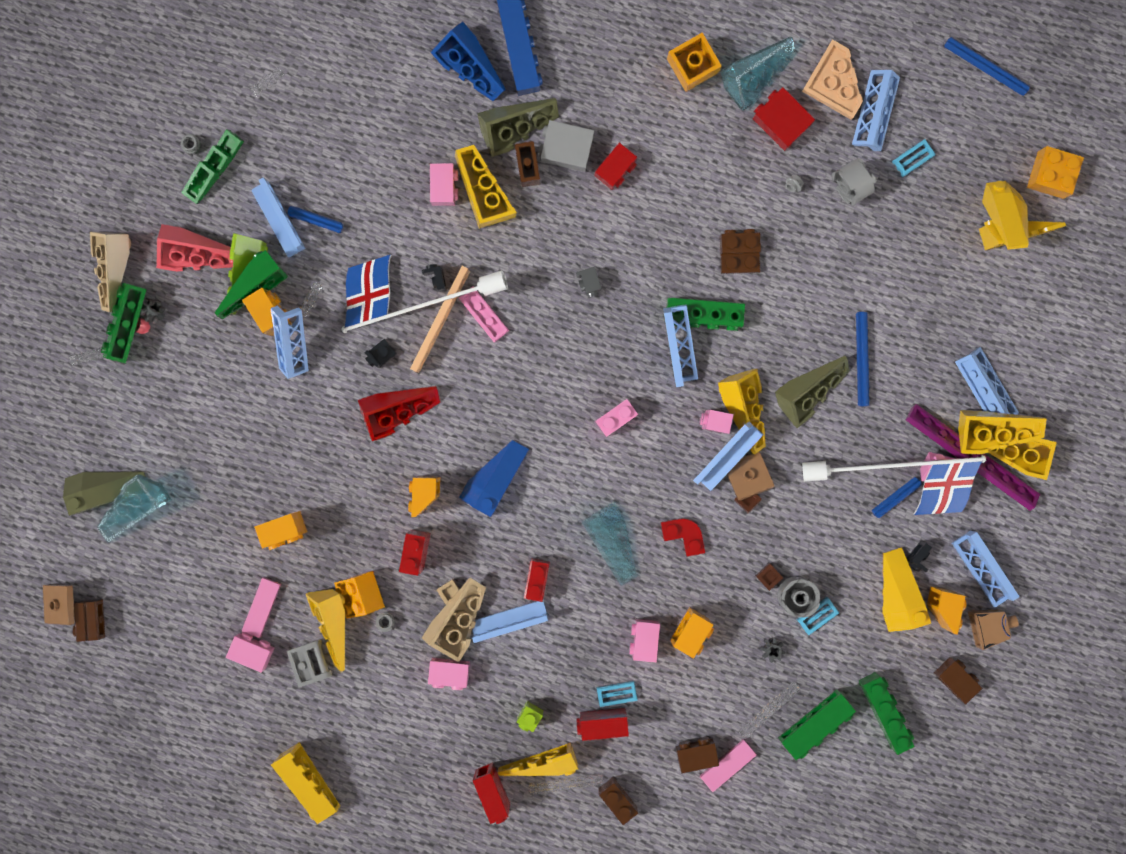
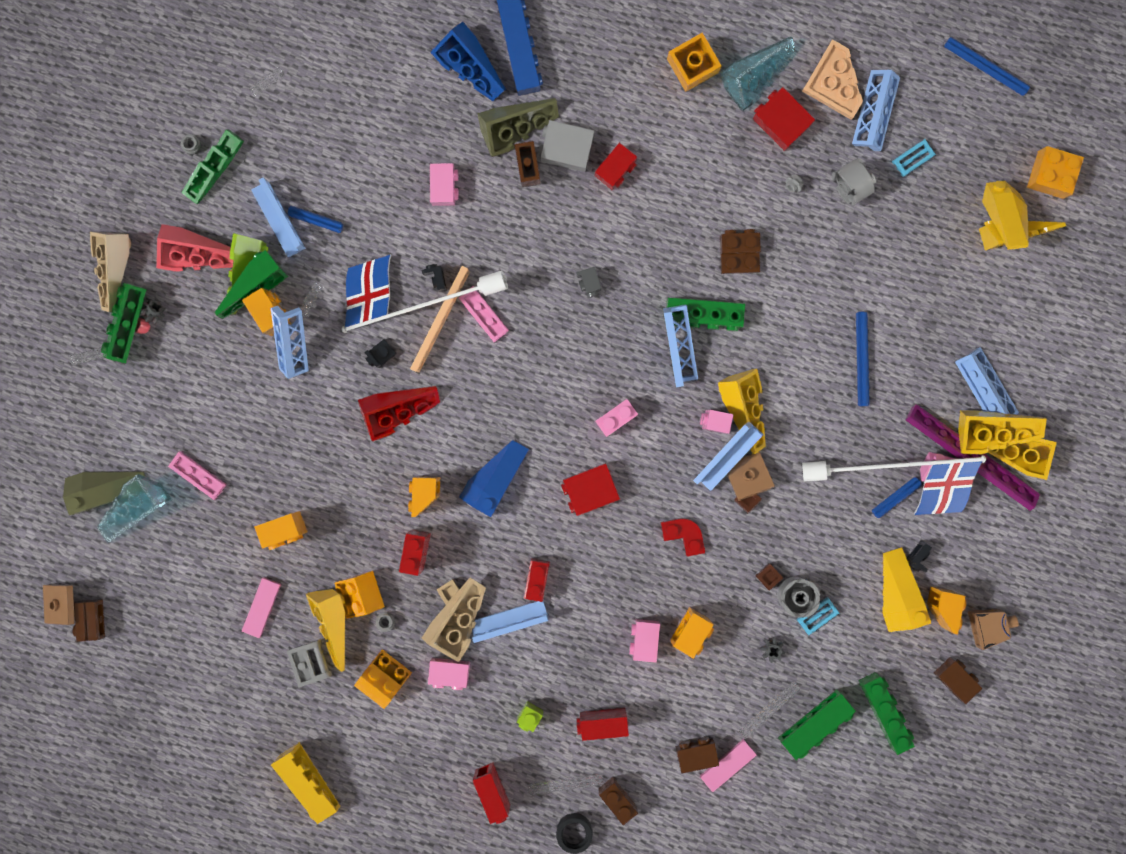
bright pink brick [226,632,274,672] -> none
yellow wedge [455,145,517,229] -> none
yellow wedge [498,742,578,776] -> none
clear light blue wedge [582,501,637,586] -> none
medium azure tile [597,681,638,707] -> none
olive wedge [775,356,850,428] -> none
light blue fence [952,531,1019,607] -> none
none -> bright pink tile [168,451,227,500]
none -> light orange slope [354,649,412,709]
none -> black tyre [556,813,593,854]
none -> red brick [561,463,620,516]

